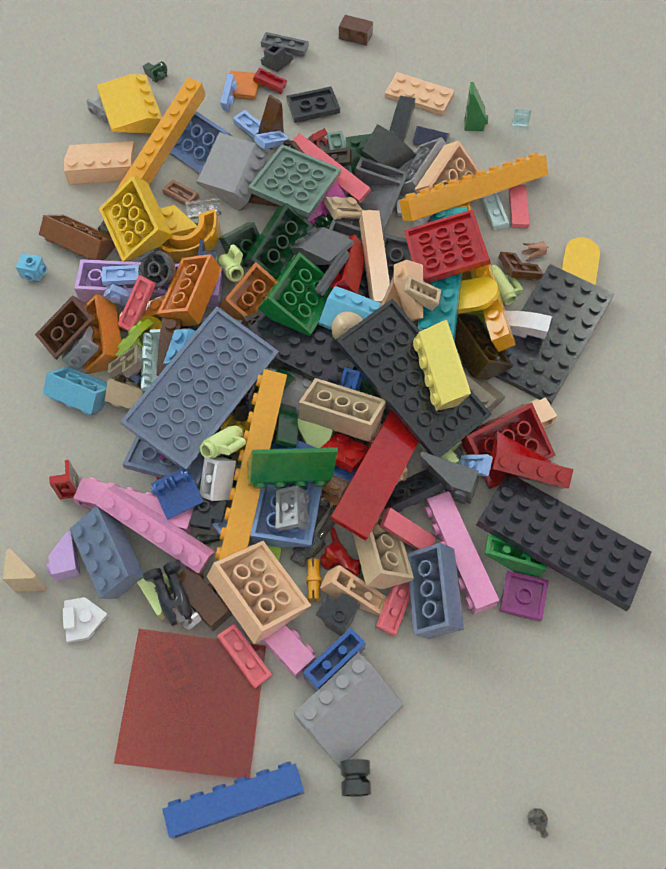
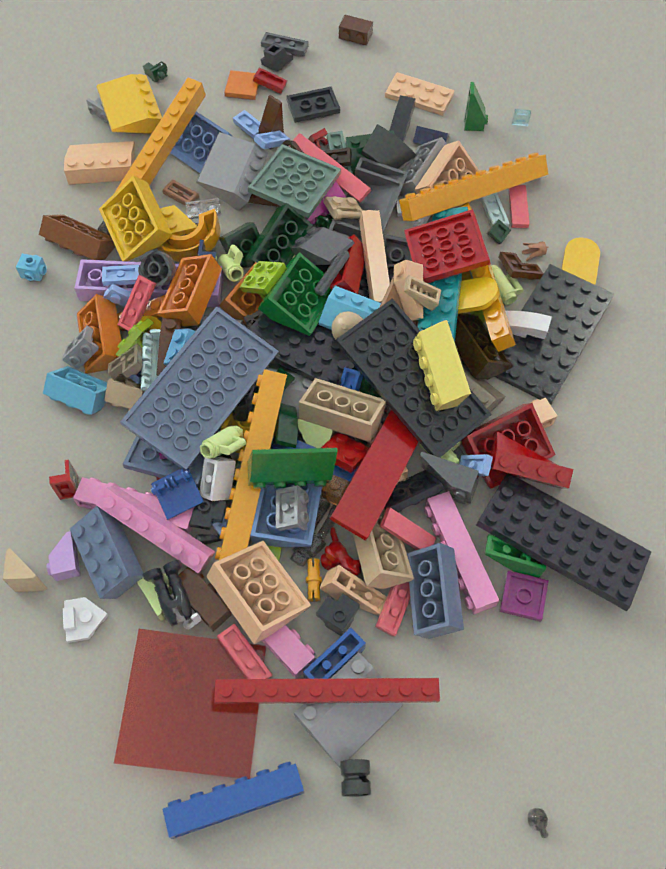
reddish brown slope [35,295,95,360] -> none
light blue plate [220,74,237,111] -> none
none -> red plate [214,678,440,704]
none -> lime plate [240,261,287,299]
none -> dark green plate [486,219,511,244]

